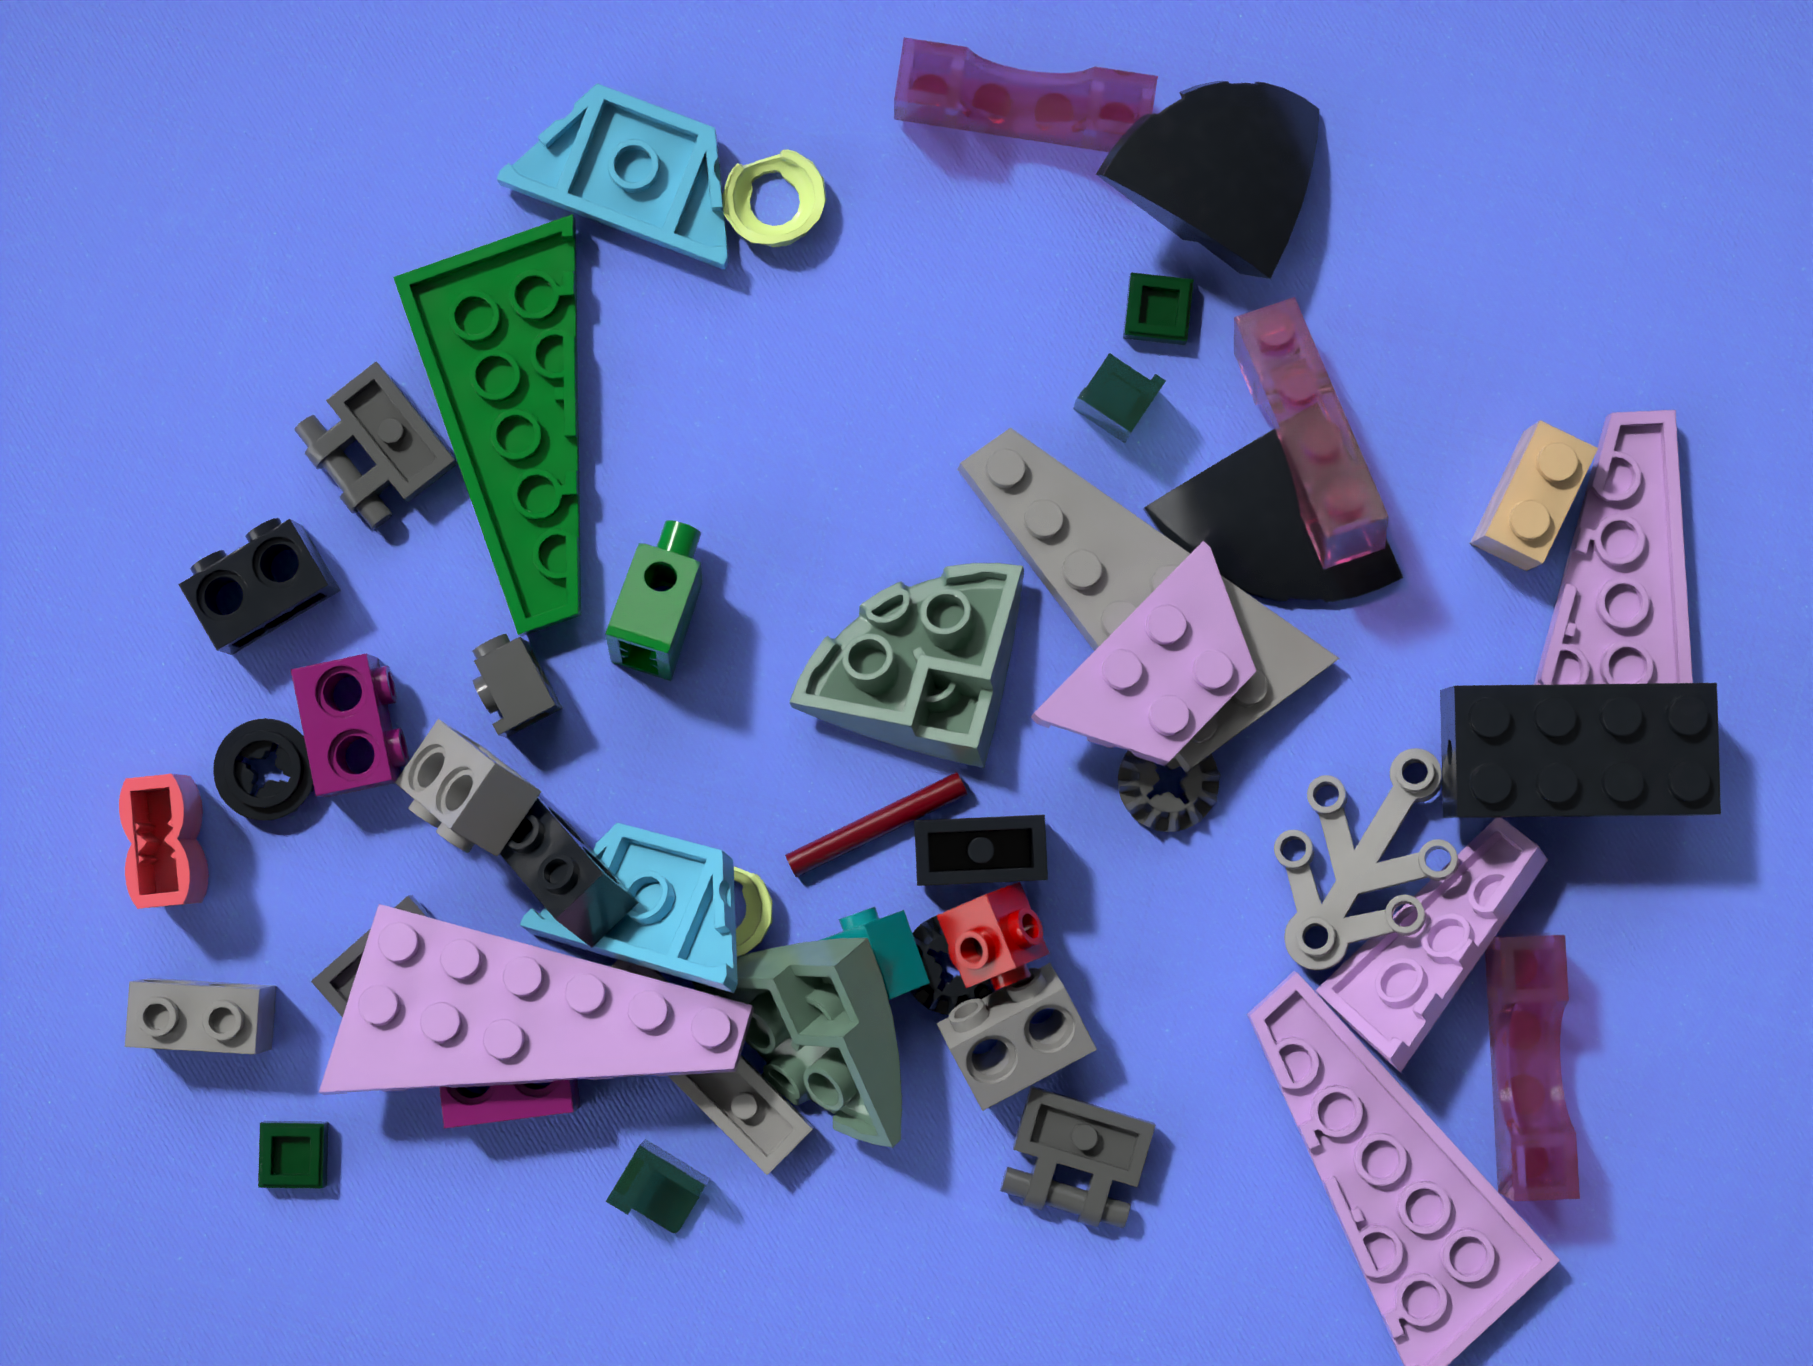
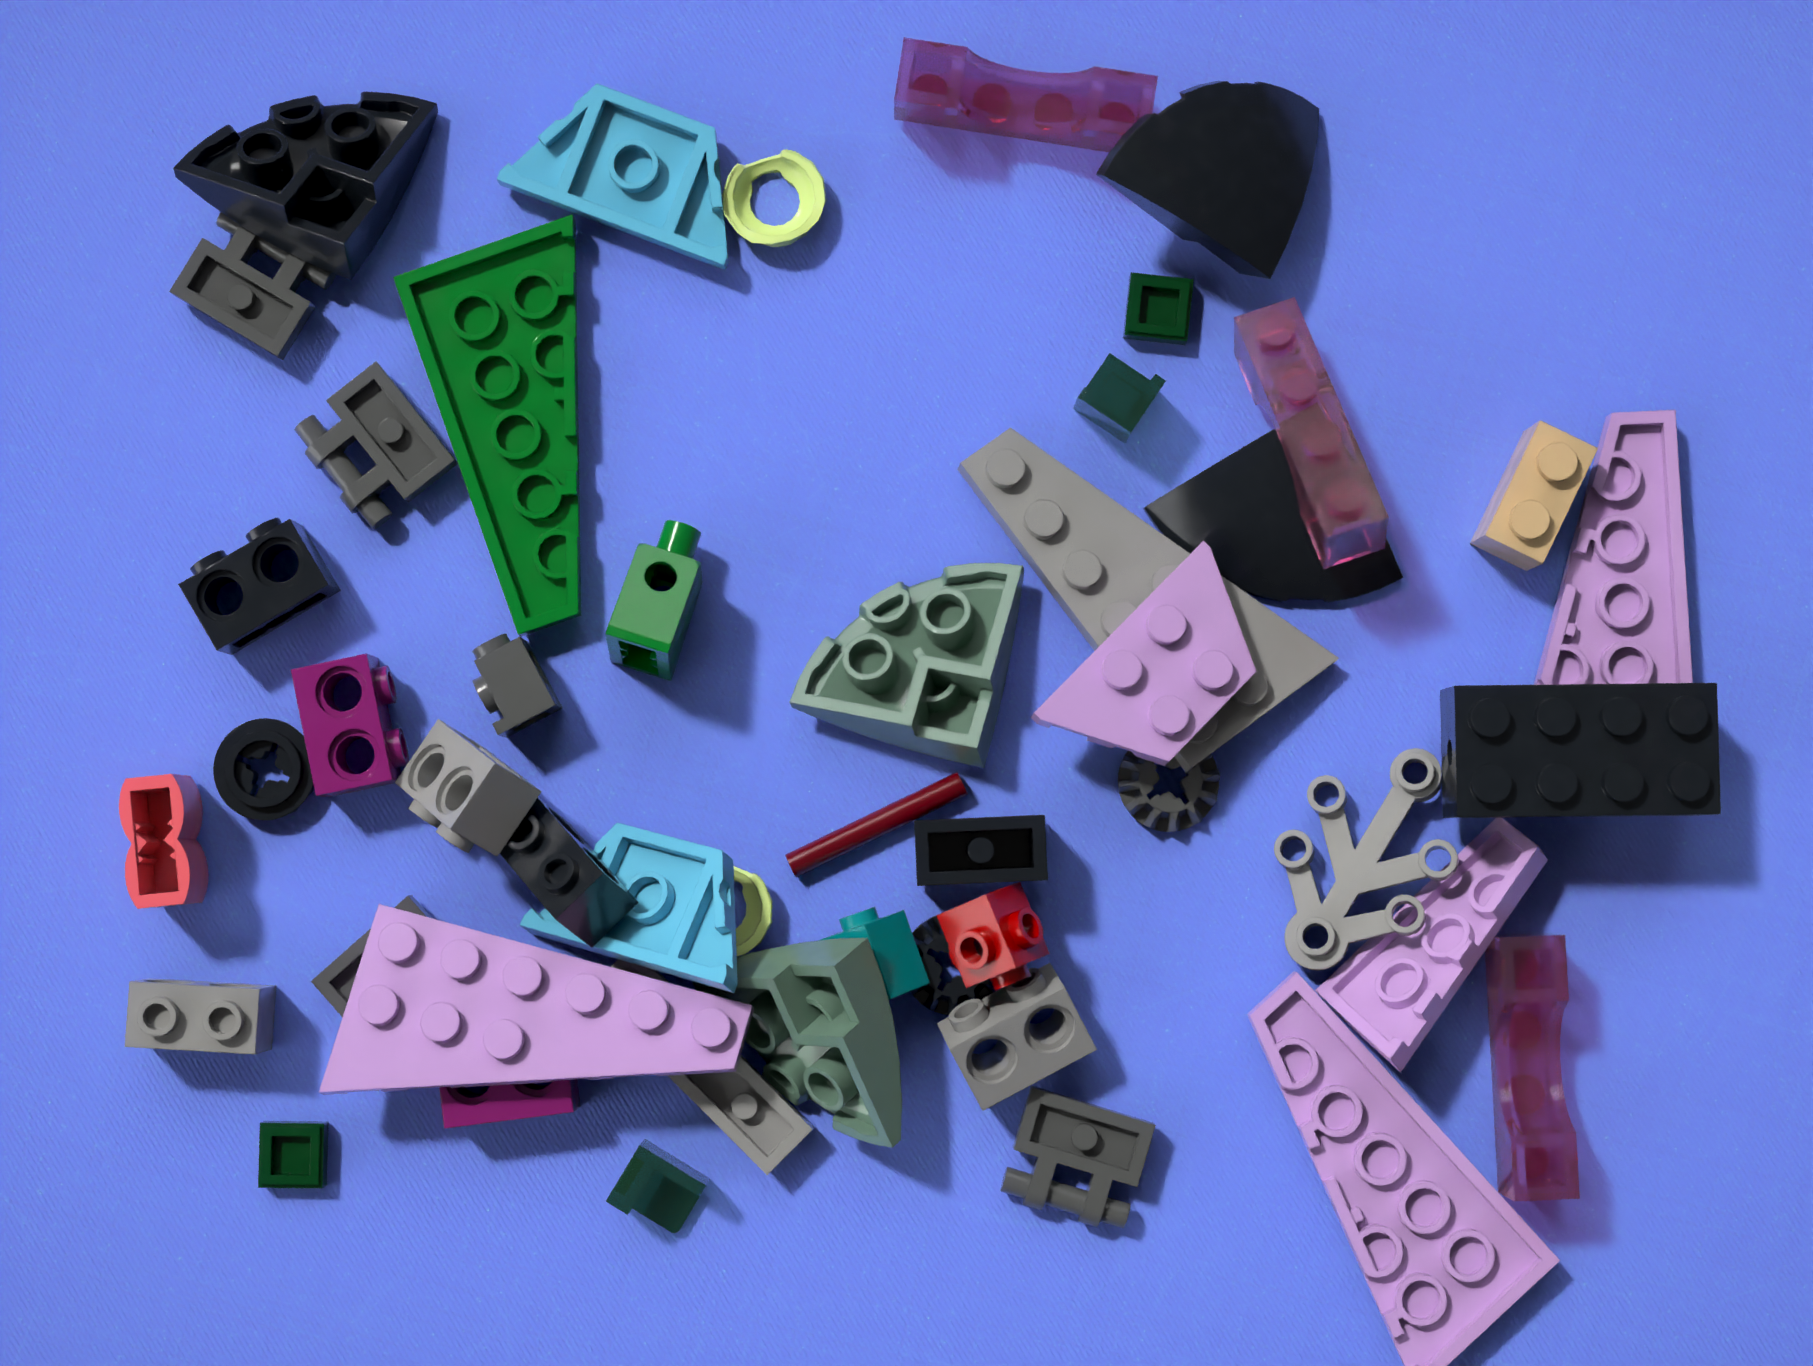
none -> dark grey plate [169,212,337,360]
none -> black brick [173,91,438,280]

